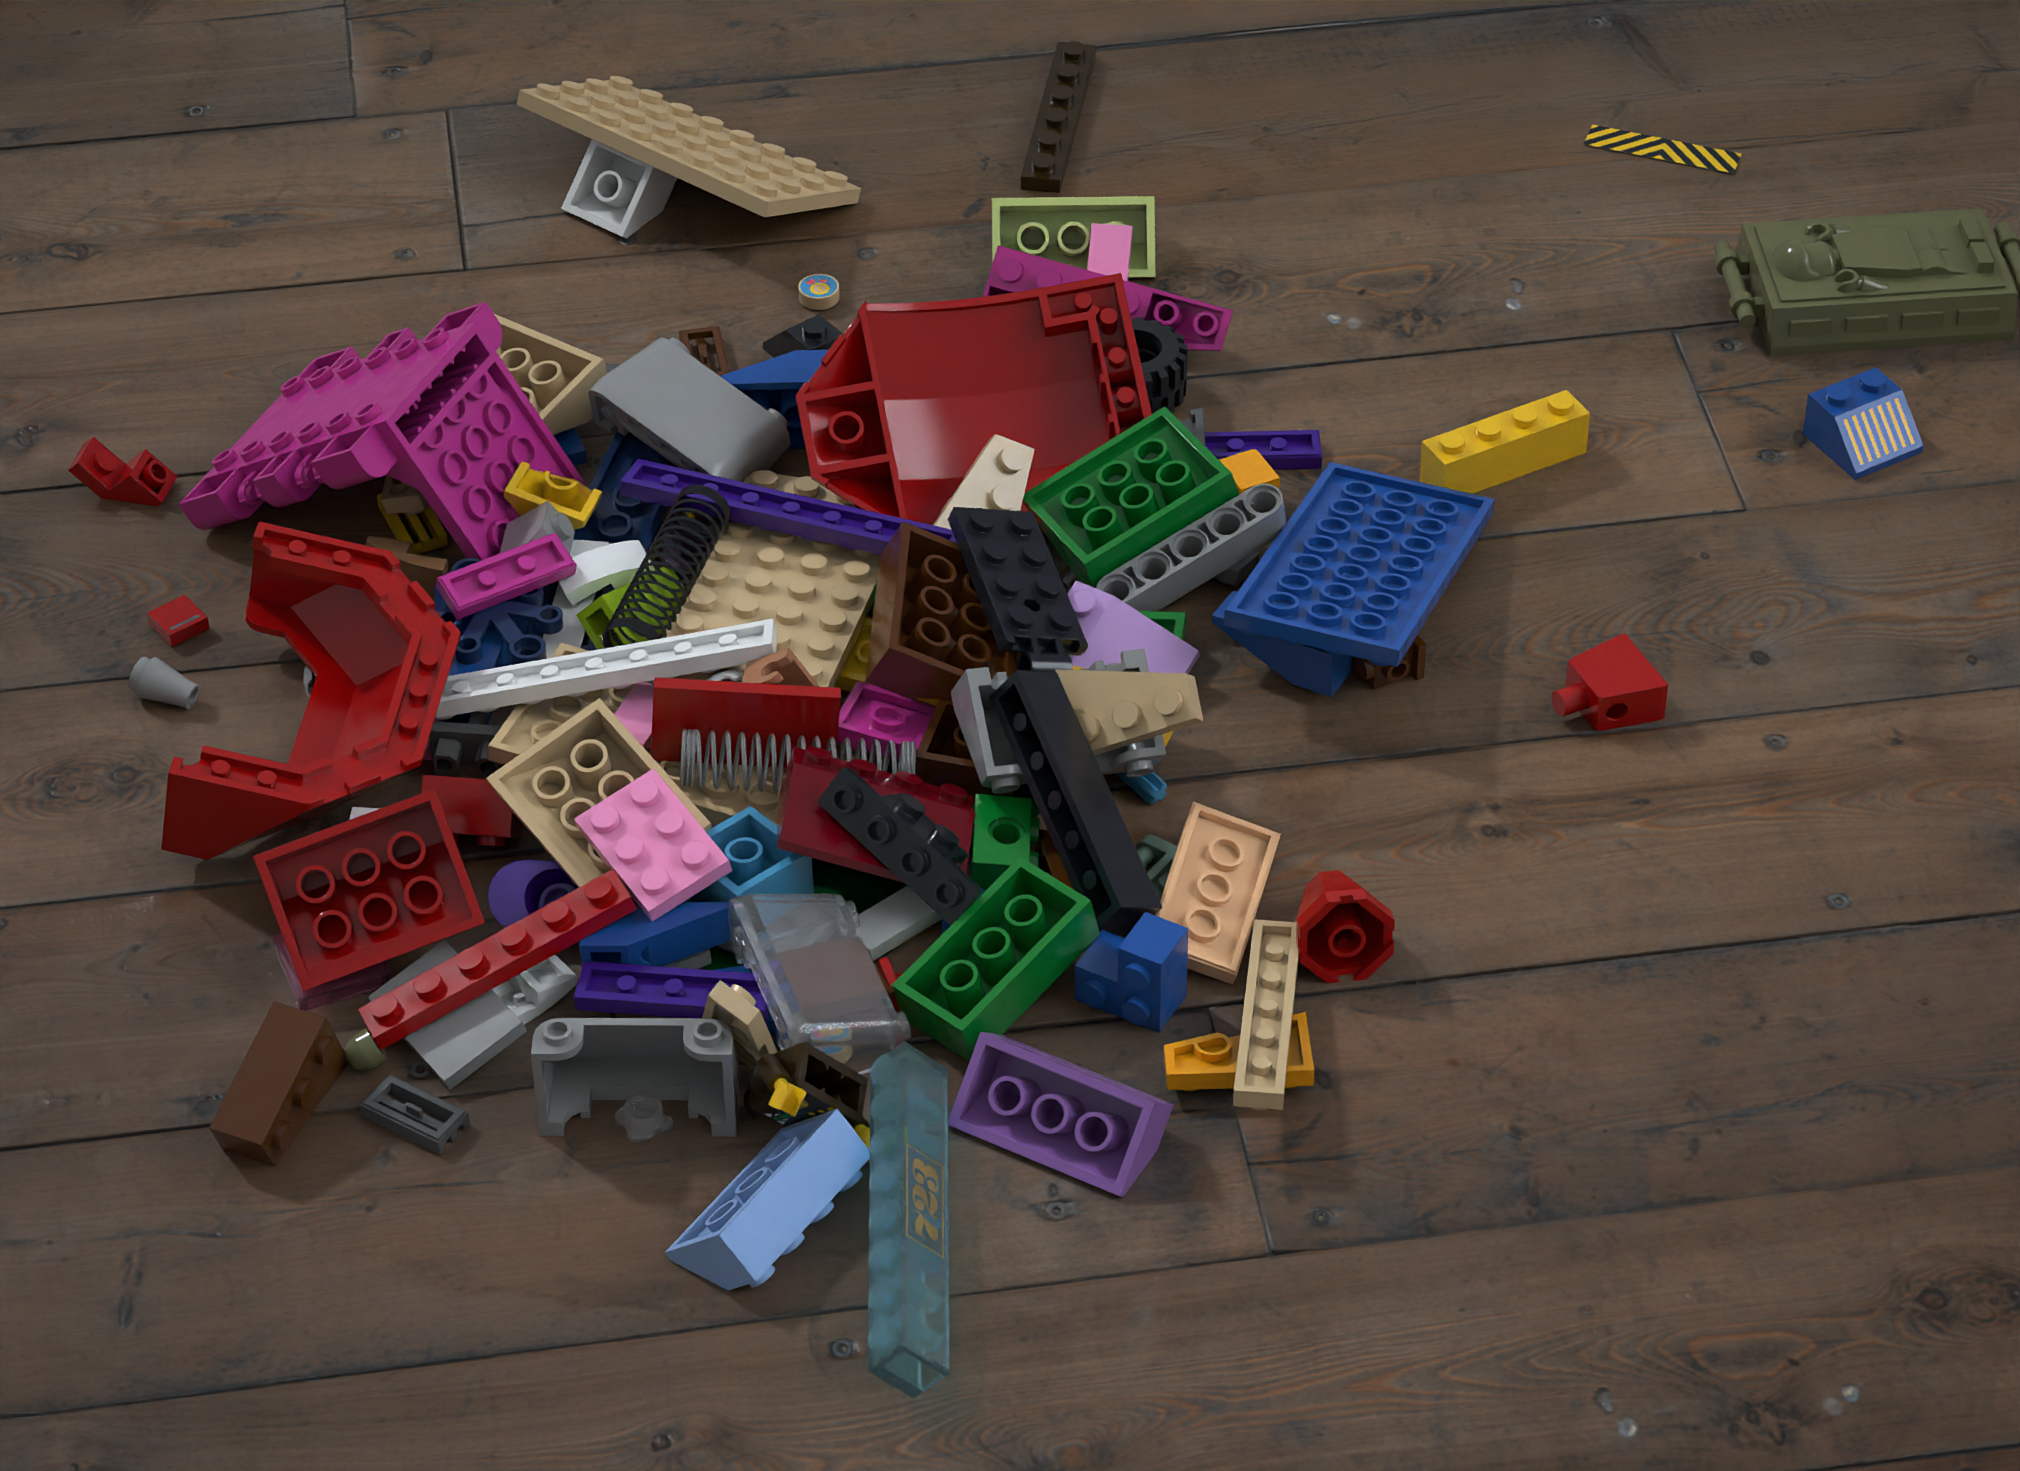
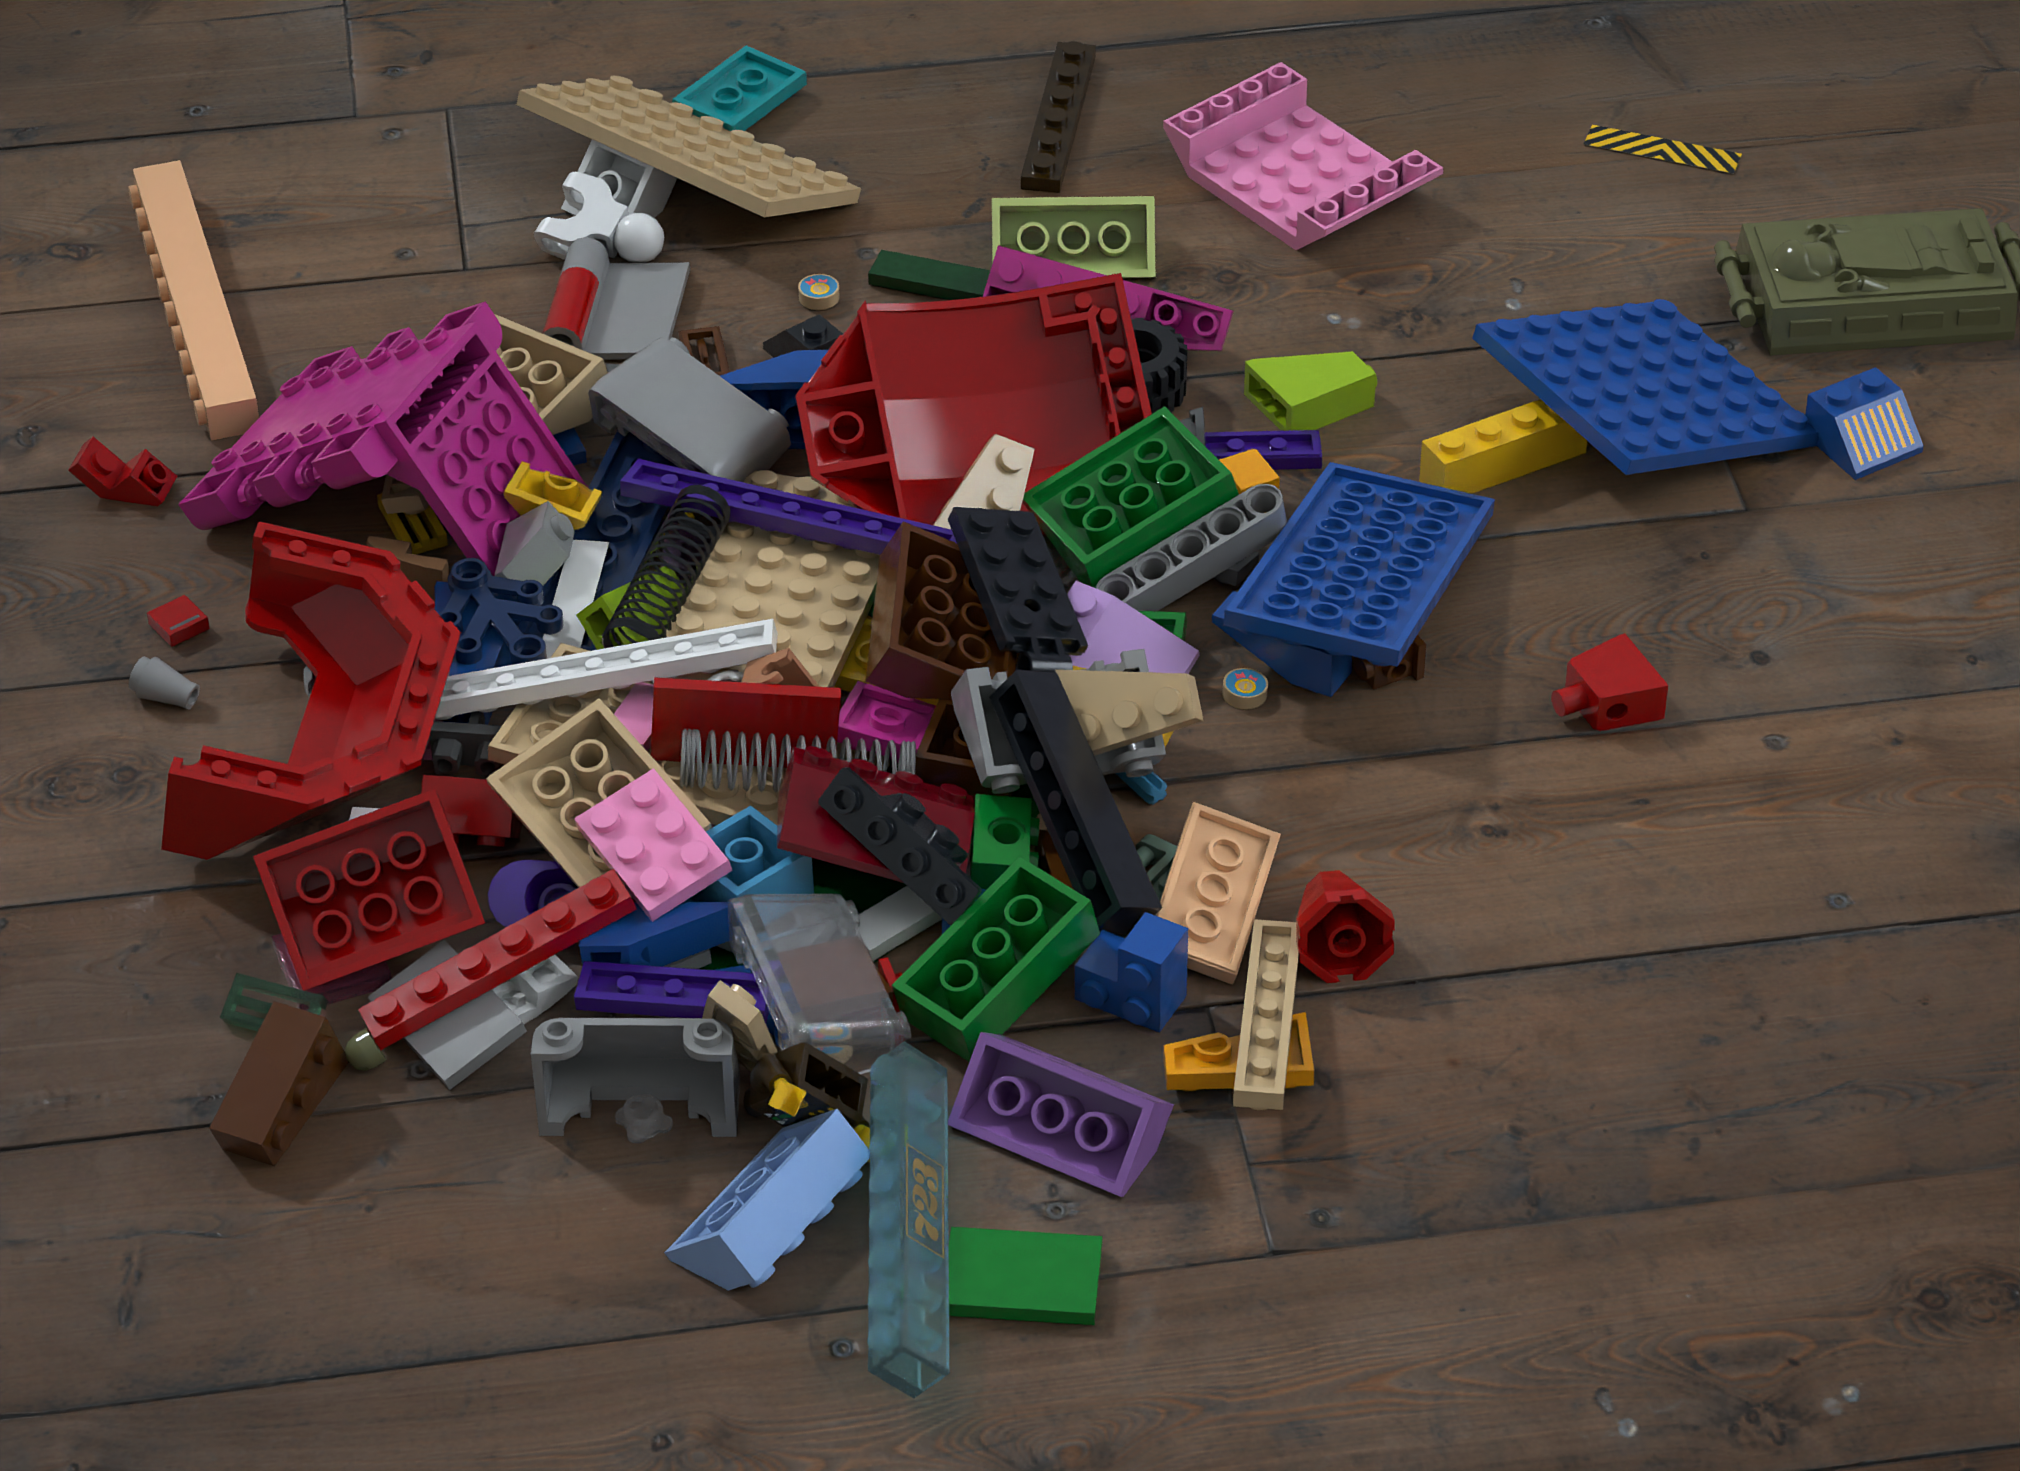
dark grey tile [360,1074,470,1155] -> none
dark pink tile [436,533,577,620] -> none
white slope [559,540,655,606] -> none
bright pink tile [1087,223,1133,281] -> none
none -> light nougat brick [128,160,259,441]
none -> clear green tile [220,973,329,1031]
none -> white piece [534,172,665,263]
none -> light grey door [542,237,690,360]
none -> teal plate [672,45,807,131]
none -> dark green tile [868,249,990,300]
none -> green tile [941,1227,1103,1325]
none -> bright pink slope [1163,62,1443,250]
none -> tile [1222,668,1268,710]
none -> lime slope [1244,351,1377,431]
none -> blue plate [1472,299,1818,475]

